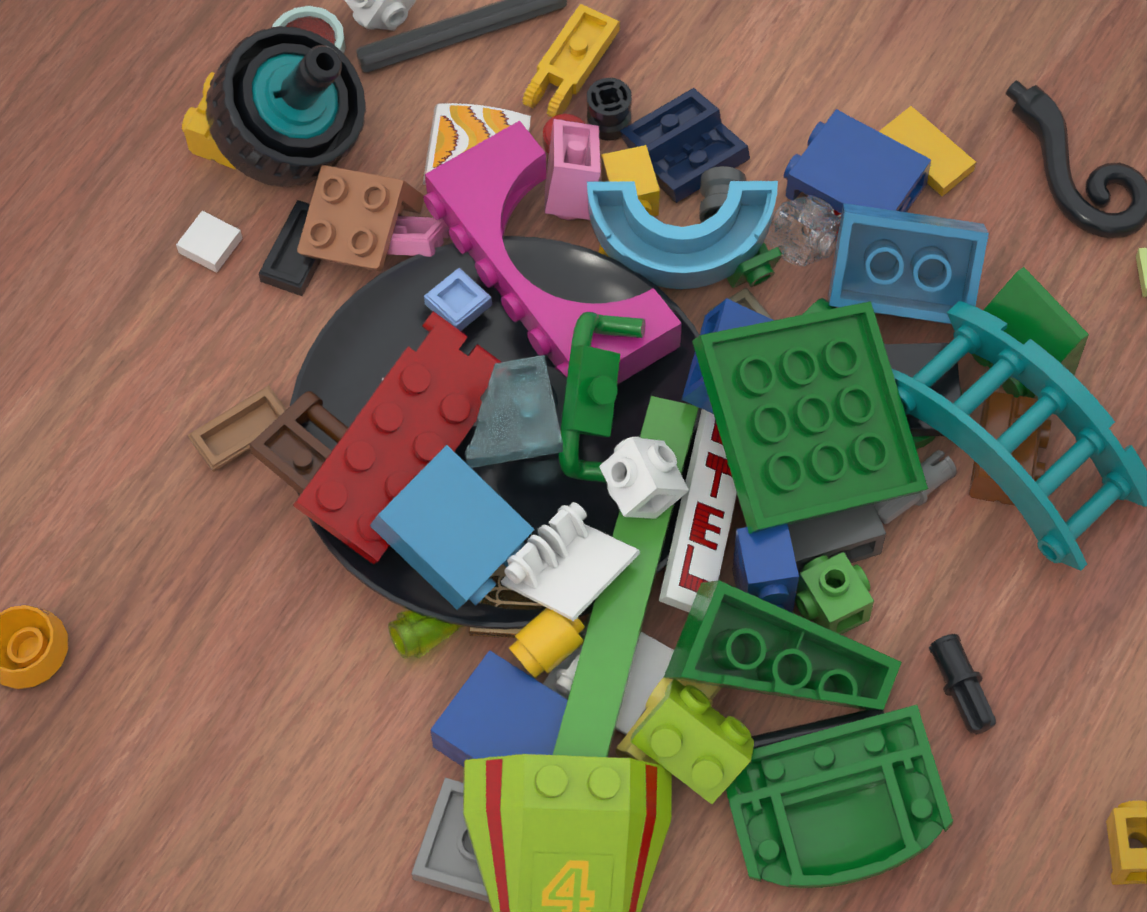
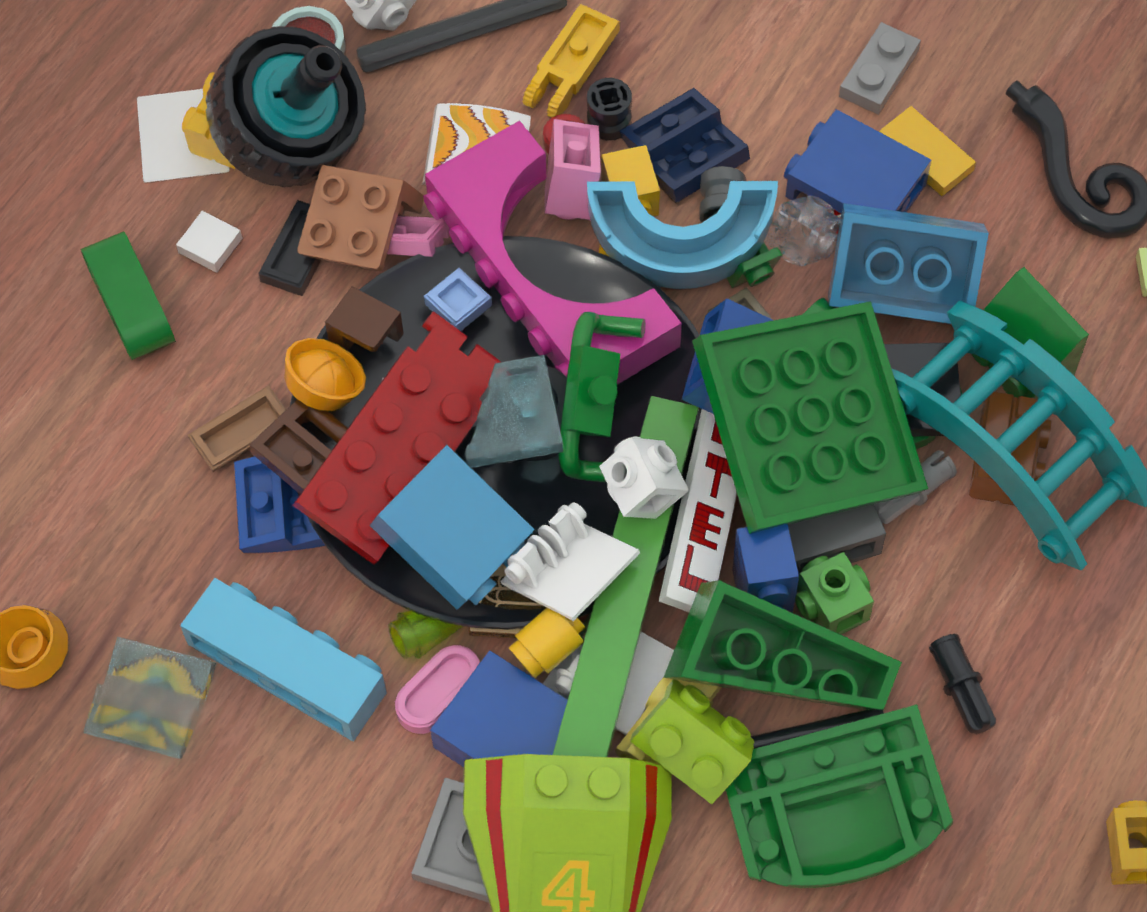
none -> green beam [80,231,176,360]
none -> clear light blue slope [83,637,217,759]
none -> white sticker [137,89,229,183]
none -> medium azure brick [180,578,387,742]
none -> blue slope [234,456,325,553]
none -> light orange hat [284,338,366,411]
none -> reddish brown panel [325,286,404,352]
none -> bright pink tile [395,645,480,734]
none -> light grey plate [839,22,921,115]

